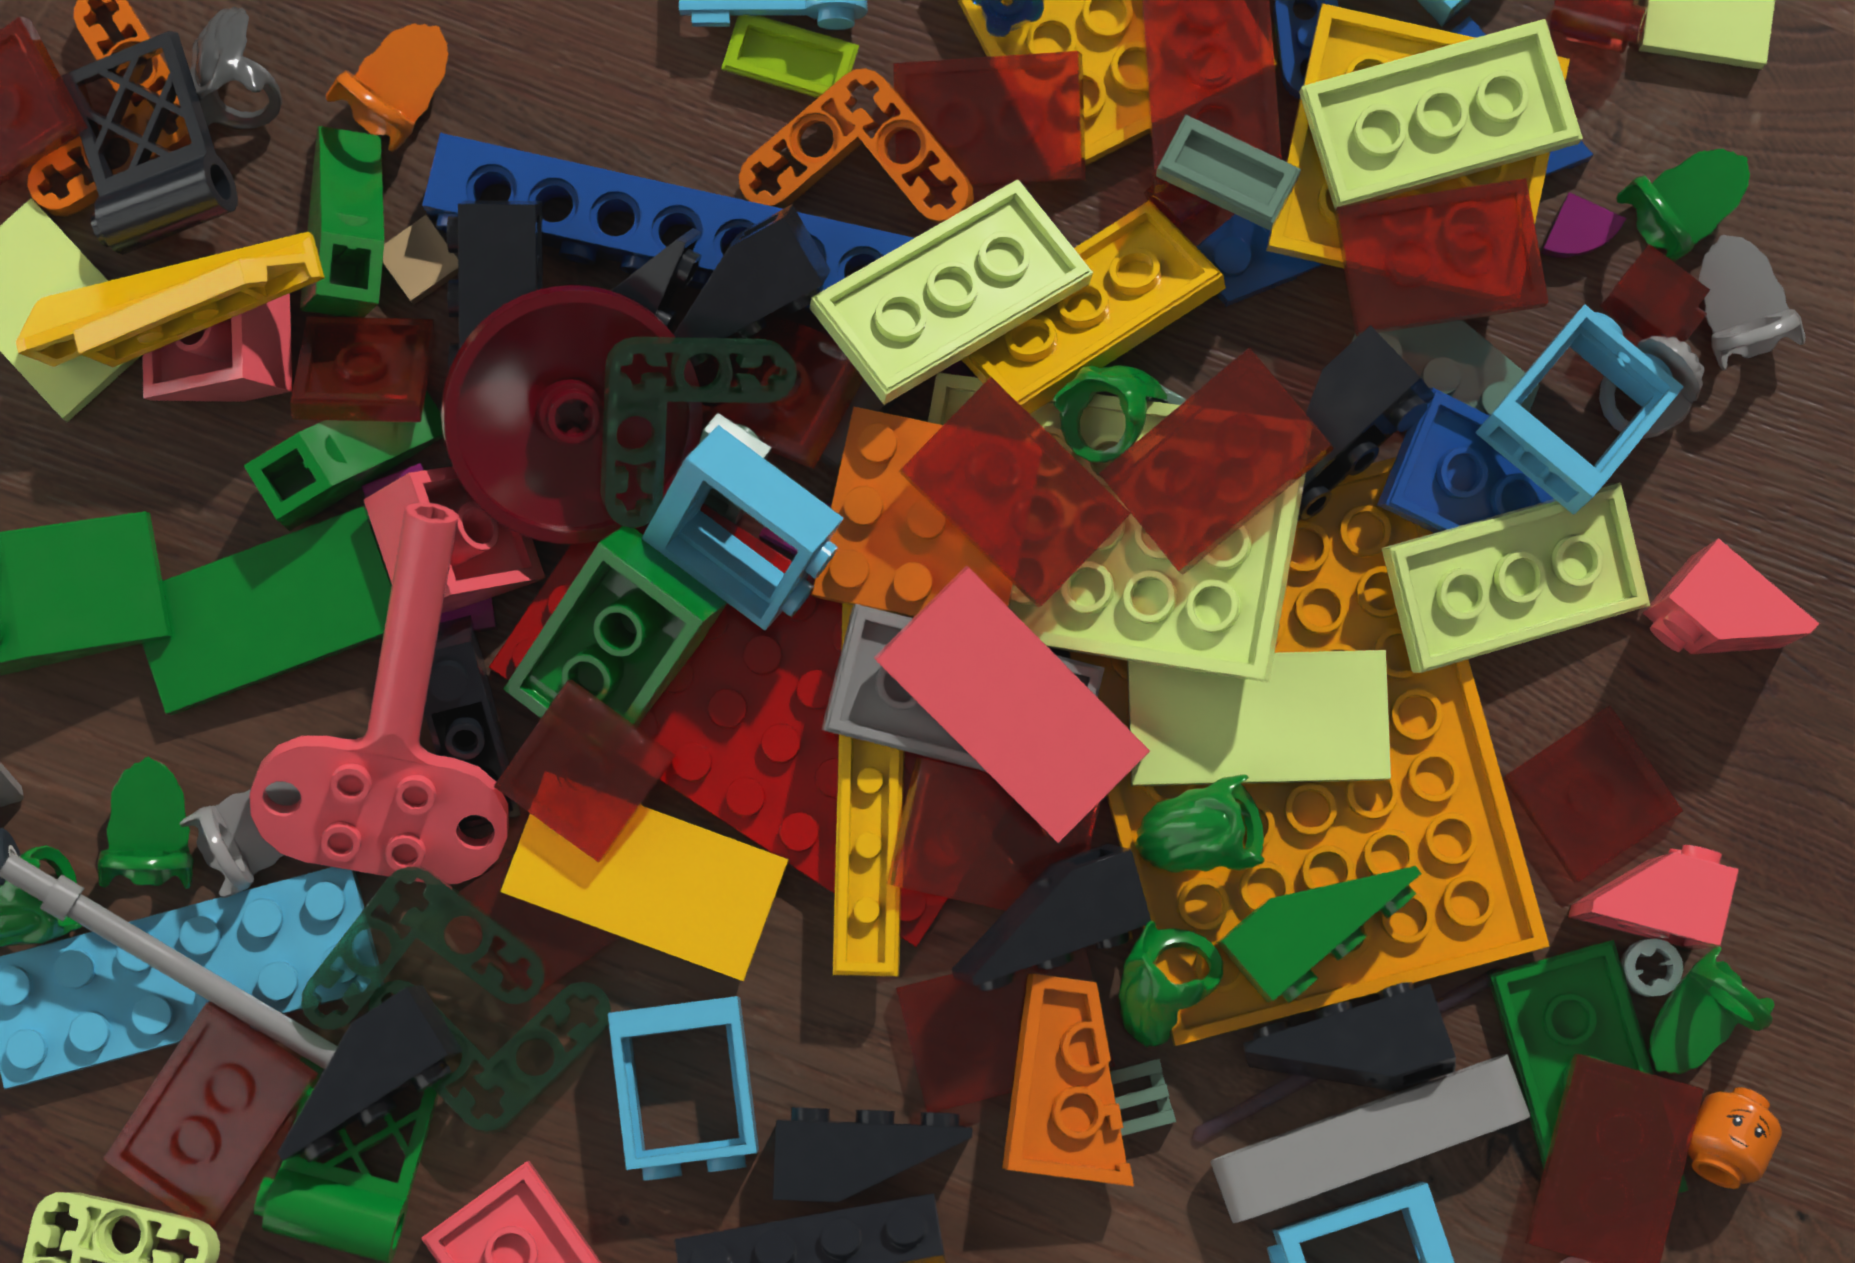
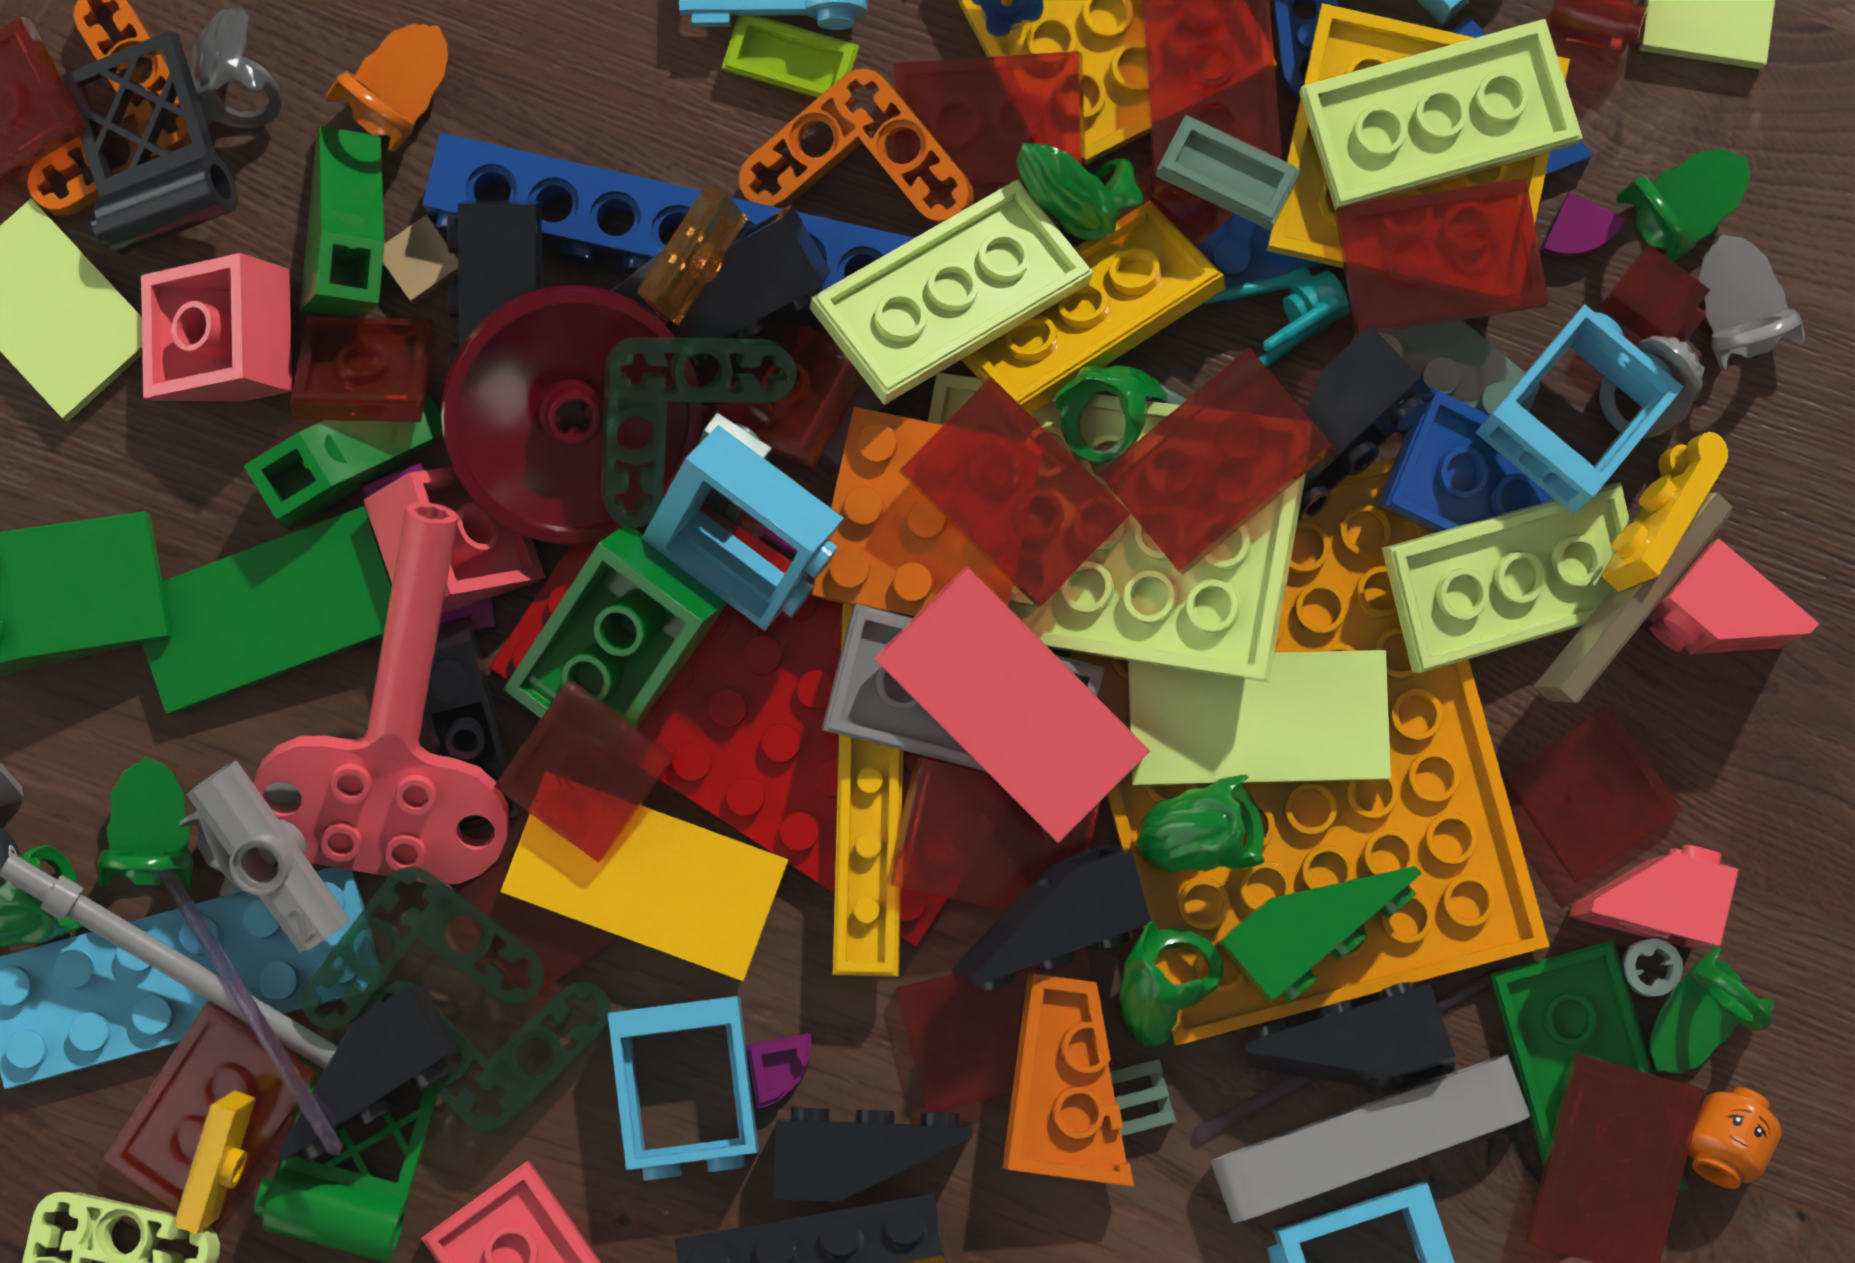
yellow wedge [16,232,325,367] -> none
none -> clear purple axle [160,869,343,1155]
none -> yellow plate [174,1090,256,1234]
none -> light grey piece [186,760,350,953]
none -> clear orange plate [637,184,748,326]
none -> magenta tile [747,1033,812,1108]
none -> green piece [1016,143,1144,241]
none -> teal plant [1204,266,1350,398]
none -> dark tan tile [1533,493,1733,703]
none -> yellow plate [1601,432,1728,592]

